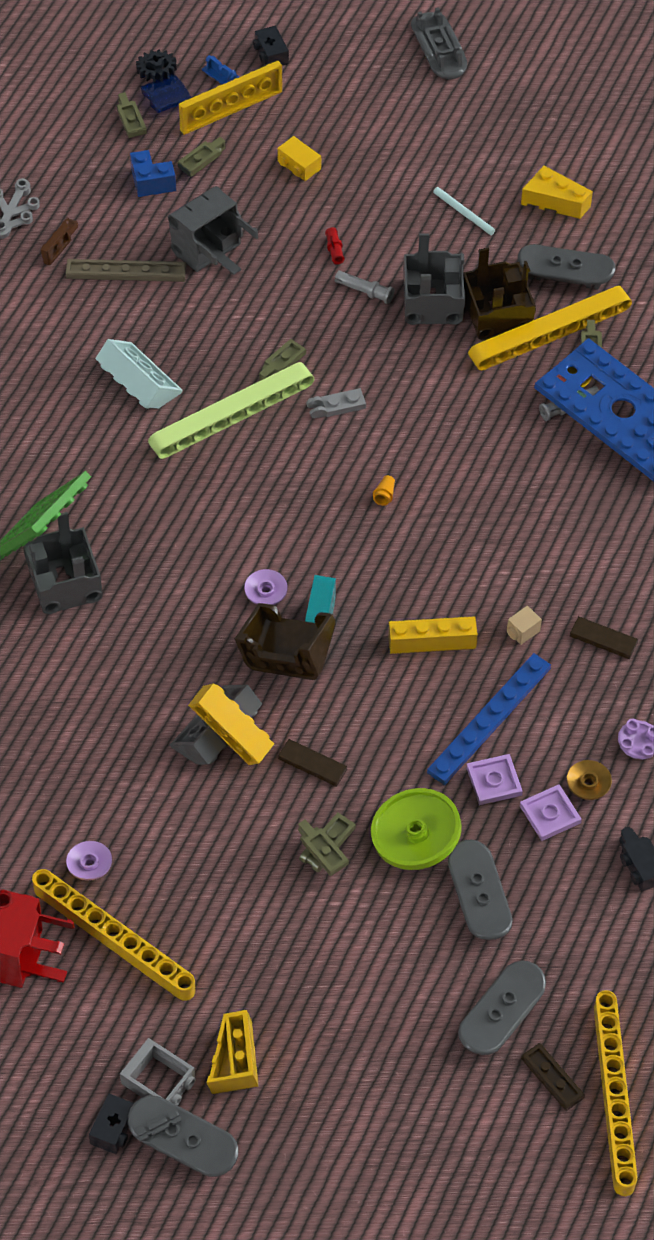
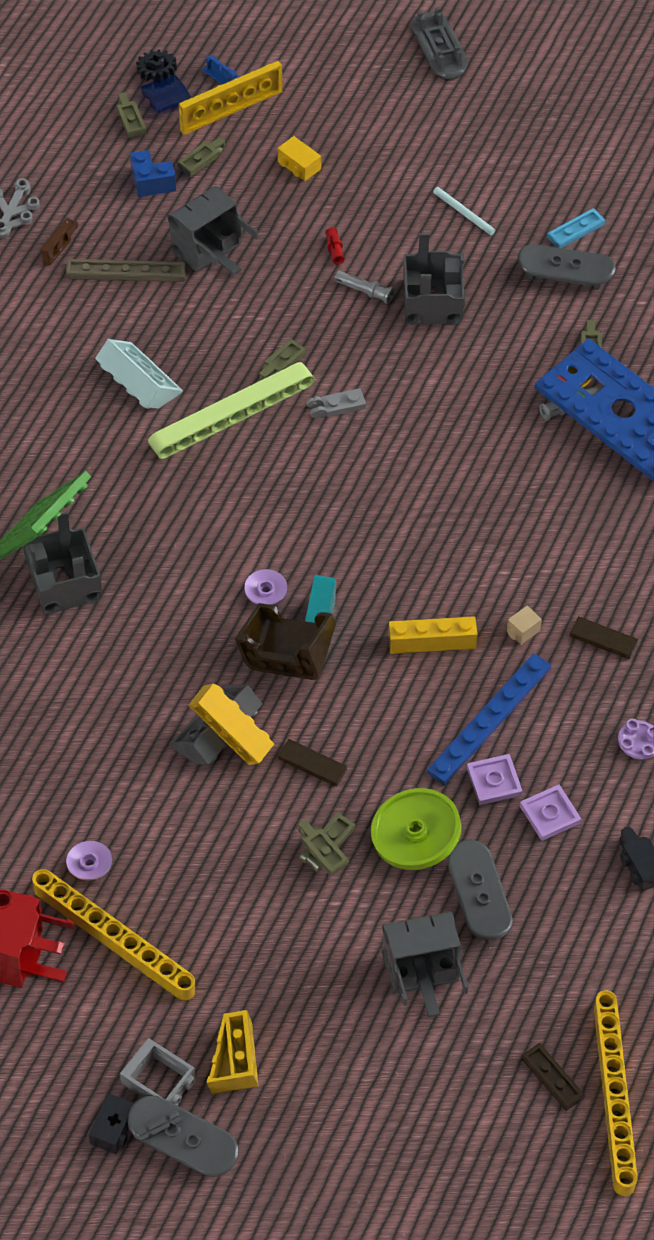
black brick [252,25,289,66] -> none
light orange cone [373,475,395,506] -> none
dark grey piece [458,961,546,1055] -> none
dark brown piece [463,247,536,341] -> none
yellow beam [468,286,632,371] -> none
yellow wedge [521,166,593,219] -> none
pearl gold dish [567,760,612,800] -> none
none -> dark grey piece [382,911,469,1017]
none -> medium azure tile [547,208,606,248]

